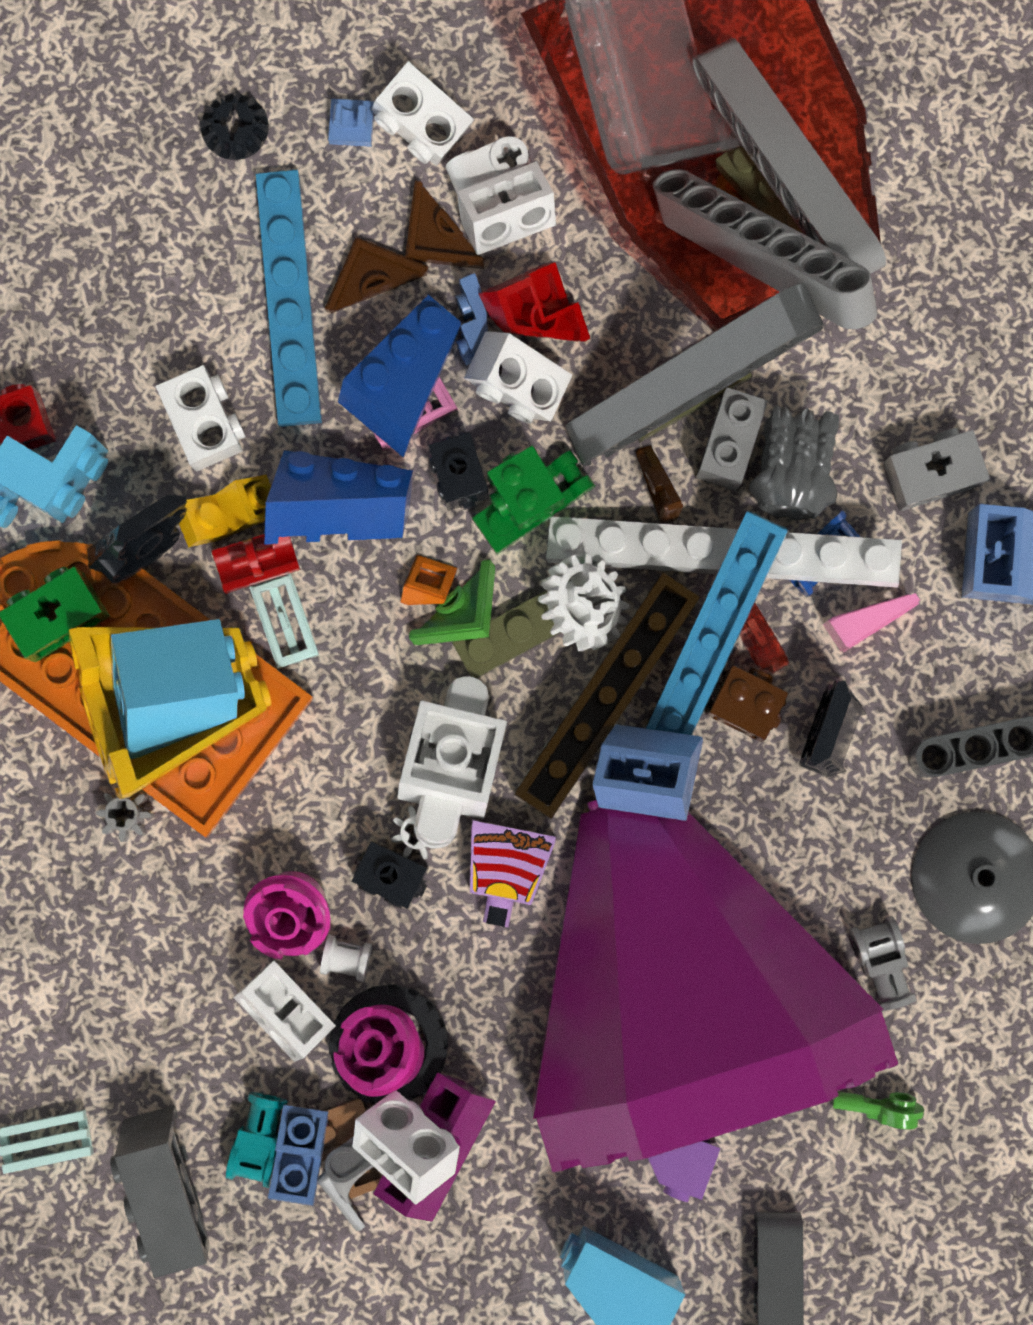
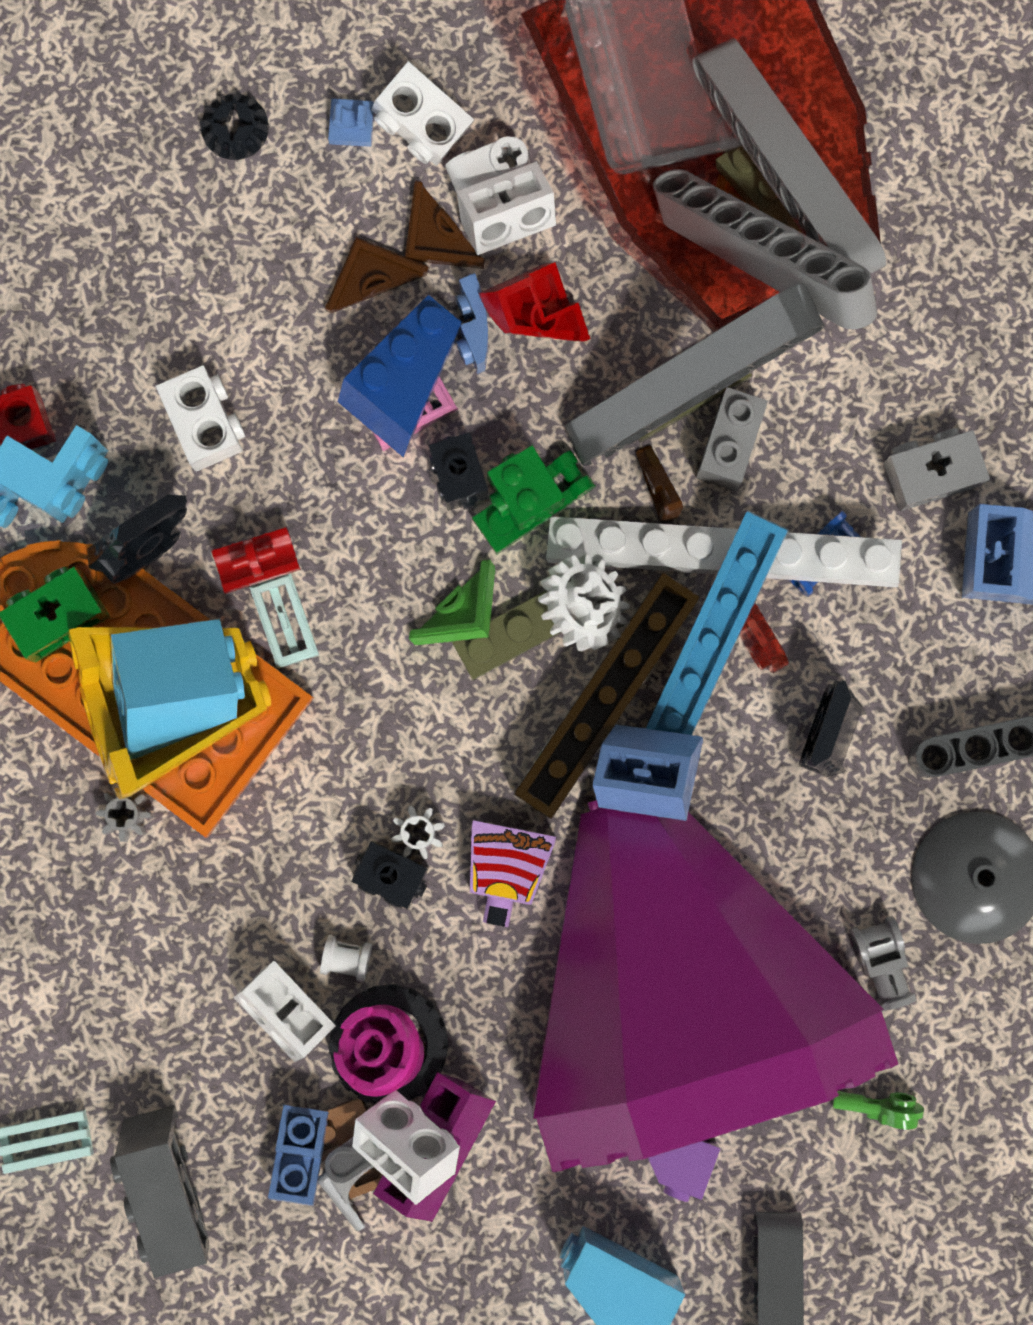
yellow slope [179,475,271,548] -> none
teal connector [225,1092,288,1188] -> none
dark pink cone [243,871,331,960] -> none
dark azure plate [256,170,322,427] -> none
blue wedge [264,450,413,544] -> none
white brick [397,676,507,849] -> none
orange slope [400,555,457,605] -> none
white brick [464,331,572,424] -> none
reddish brown head [706,665,789,742] -> none
dark grey piece [749,406,839,521] -> none
bright pink slope [823,593,920,652] -> none

